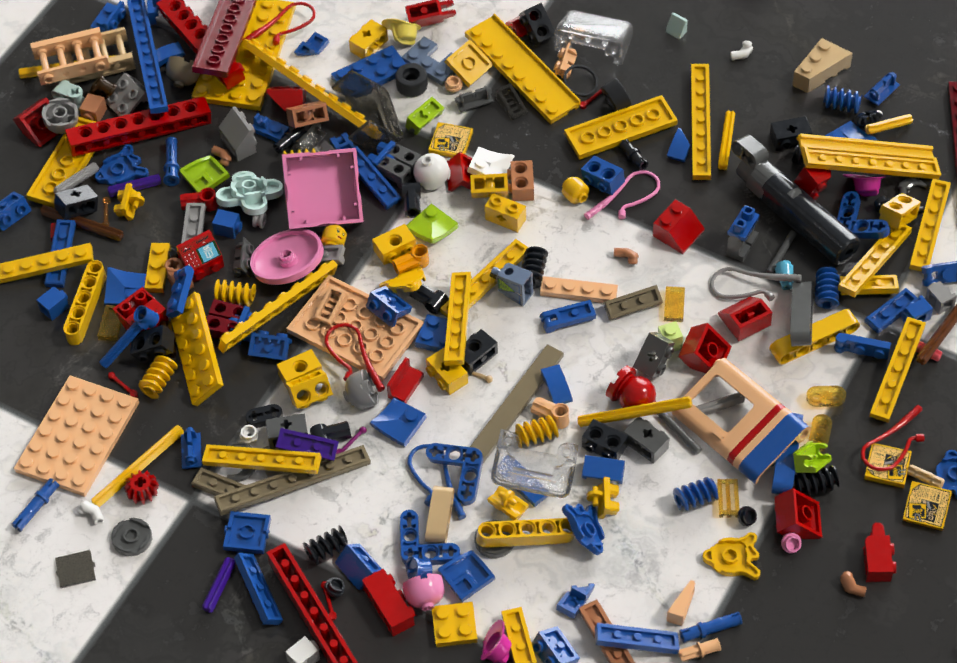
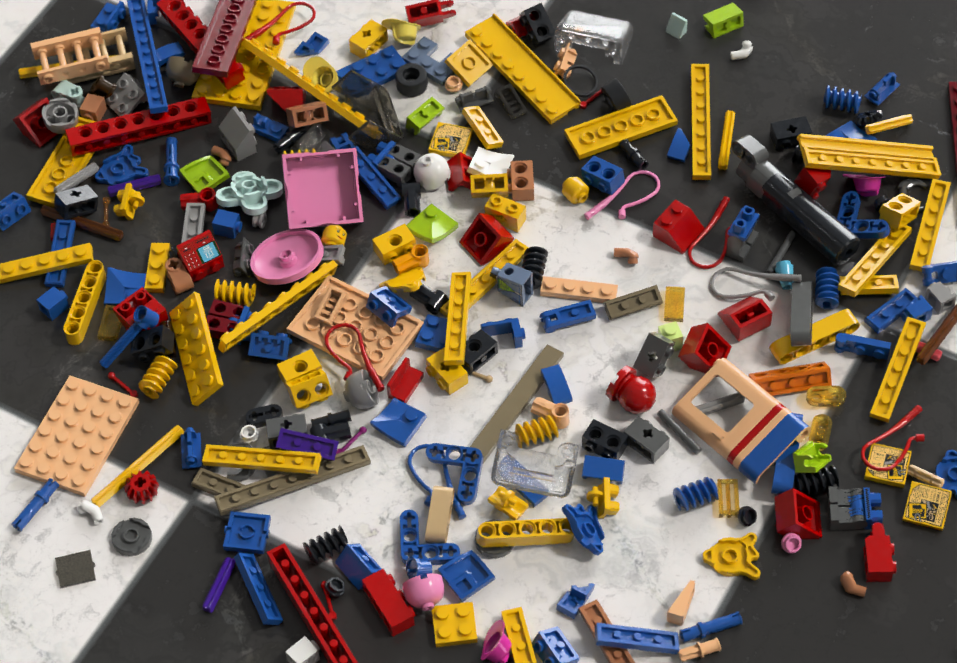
blue plate [166,265,194,319] -> none
yellow axle [578,396,692,427] -> none
tan wedge [792,38,853,93] -> none
none -> light yellow piece [303,56,338,93]
none -> black pin [311,409,352,426]
none -> red slope [459,213,514,266]
none -> yellow plate [462,106,503,150]
none -> blue bracket [480,318,526,348]
none -> red piece [688,196,732,269]
none -> lime hinge [703,3,744,38]
none -> orange fence [748,361,832,396]
none -> hips [827,486,883,531]

